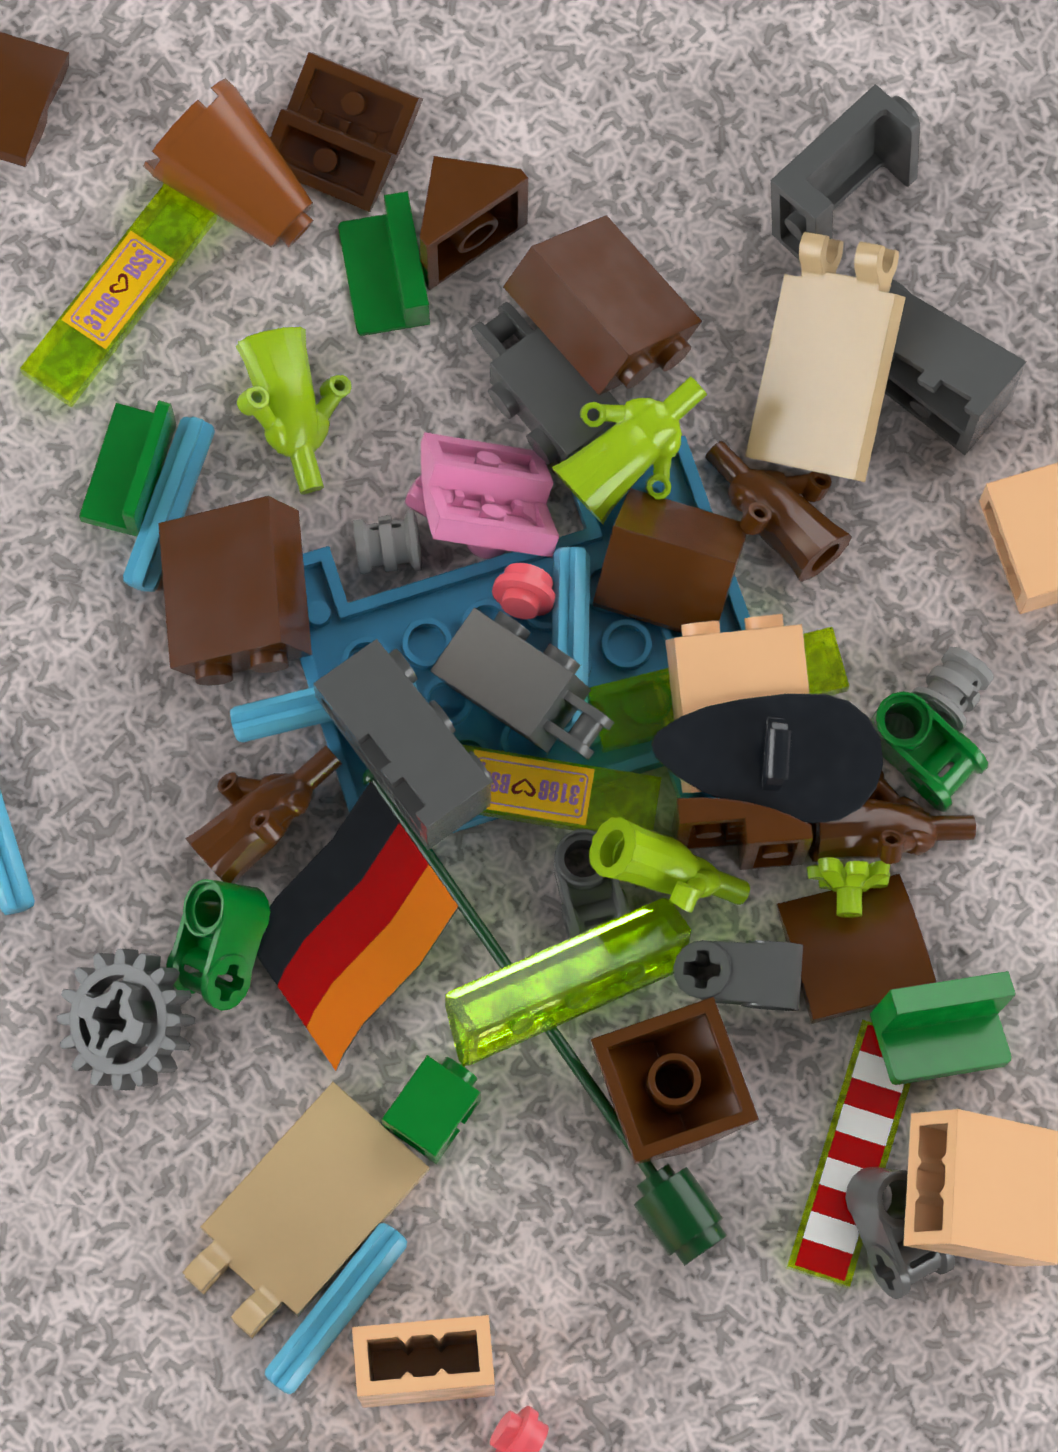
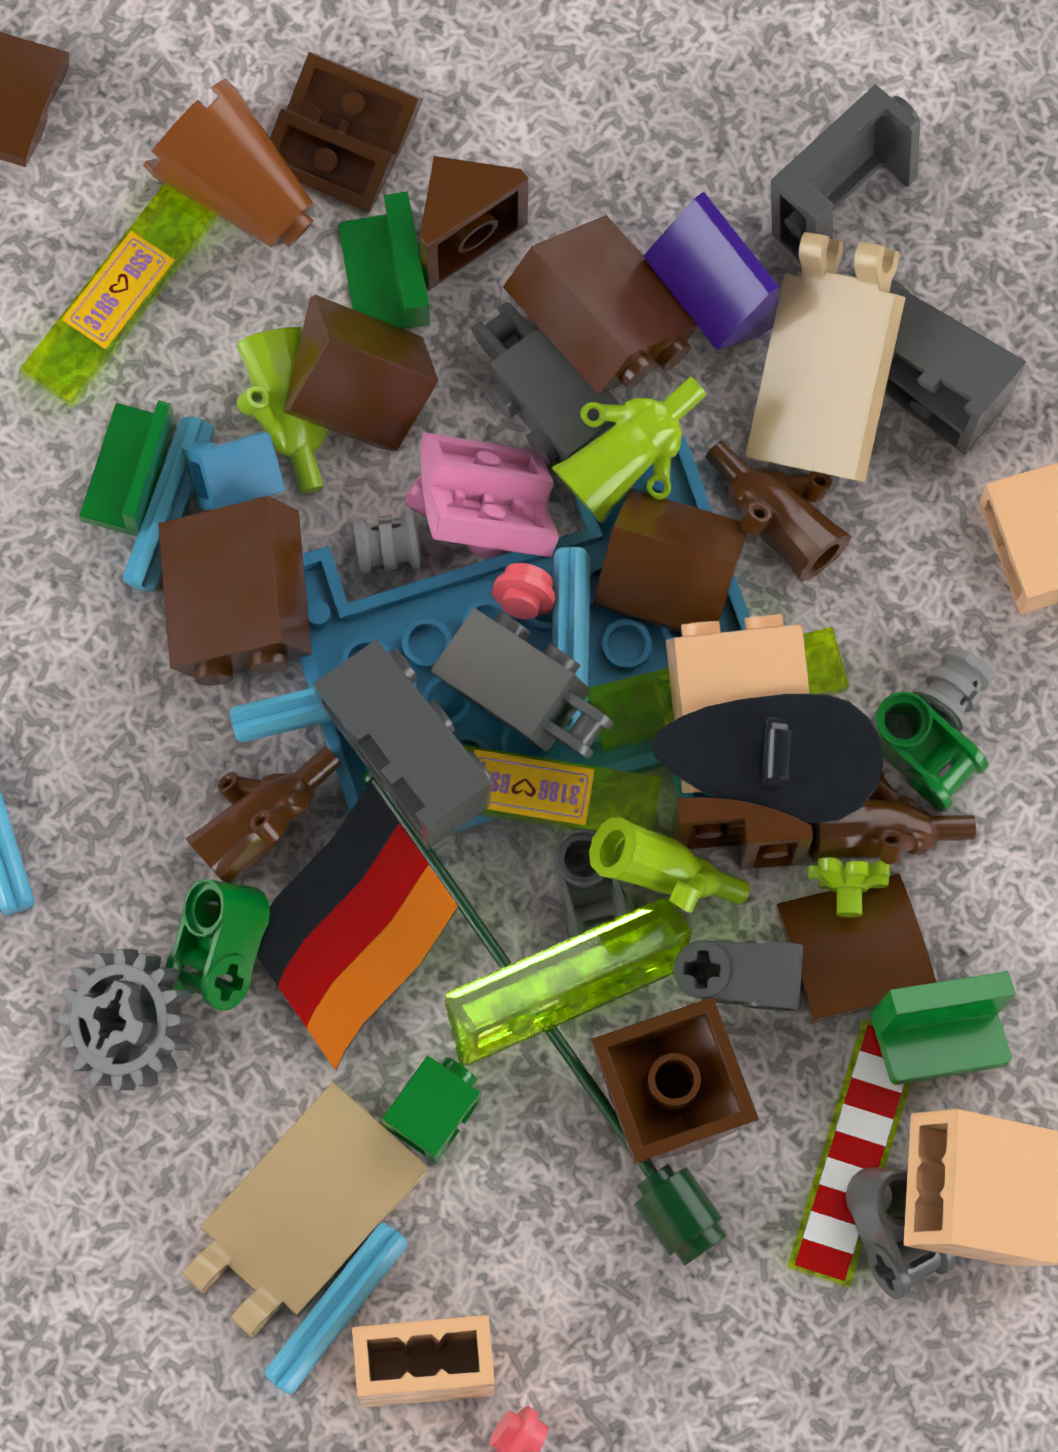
none -> dark azure panel [181,431,286,511]
none -> reddish brown slope [284,295,439,451]
none -> dark purple slope [643,192,779,350]

